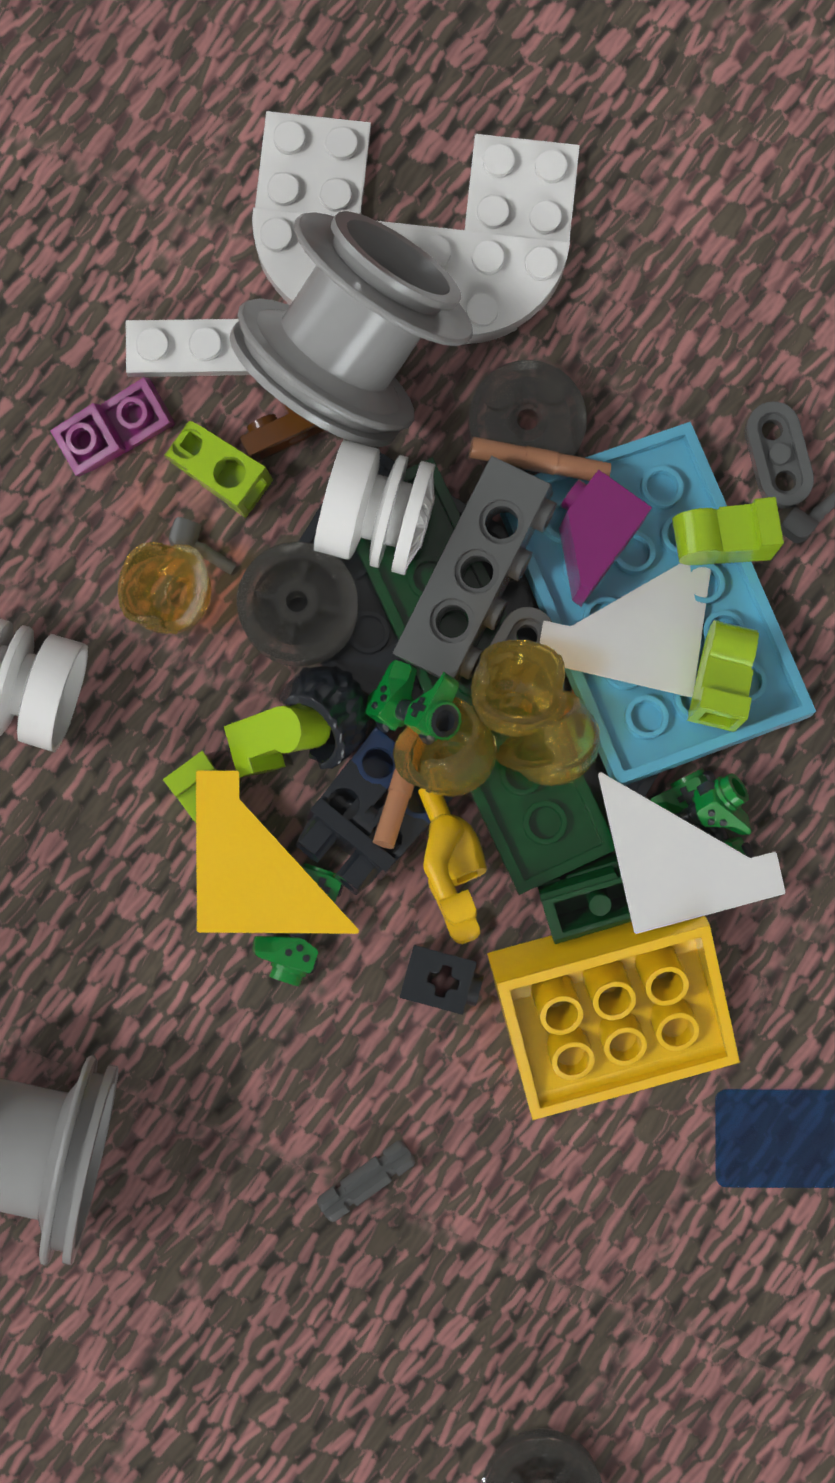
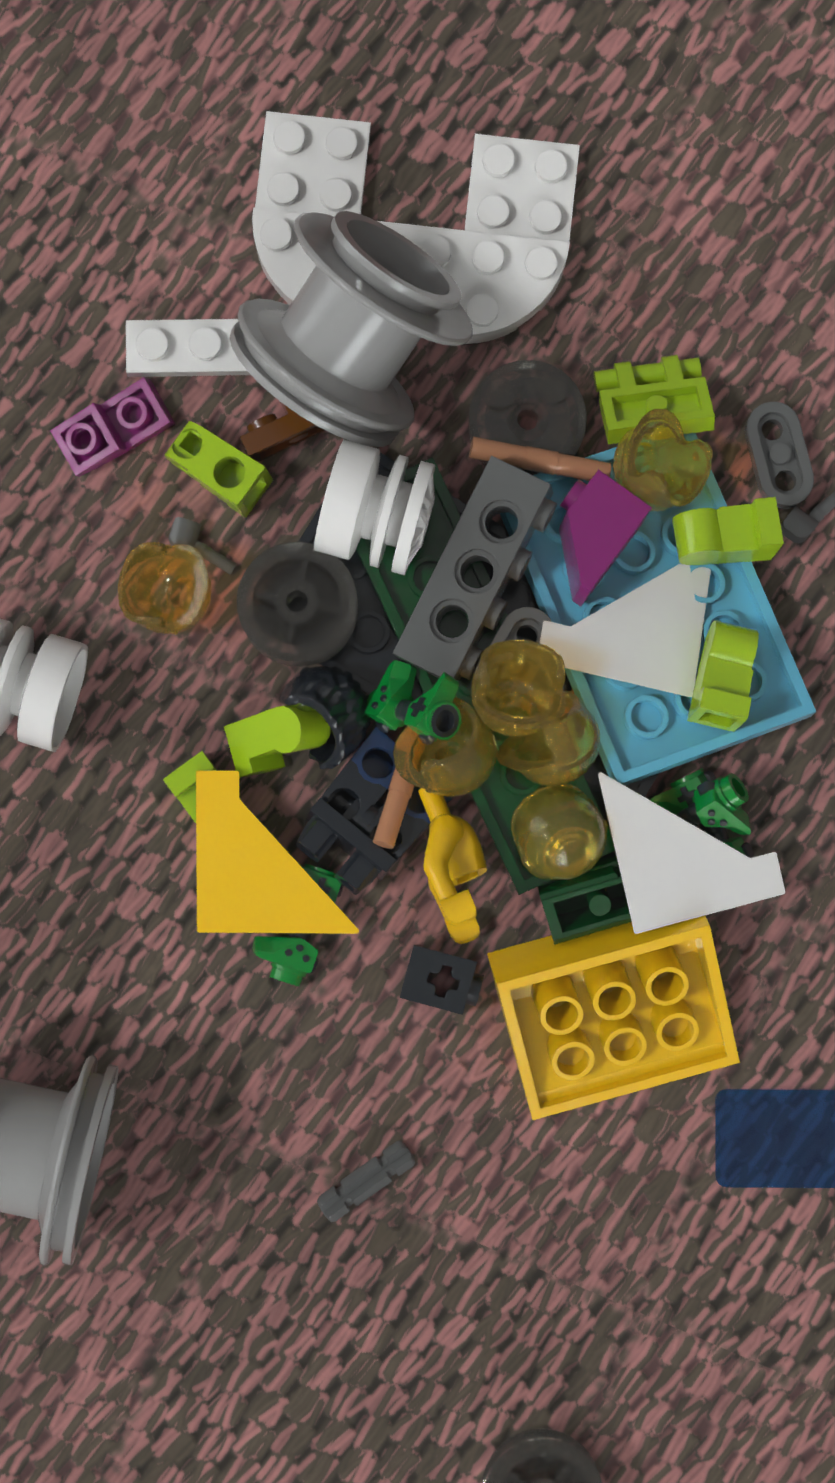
none -> clear yellow helmet [511,783,608,881]
none -> lime plate [593,355,715,444]
none -> clear yellow helmet [613,409,713,512]

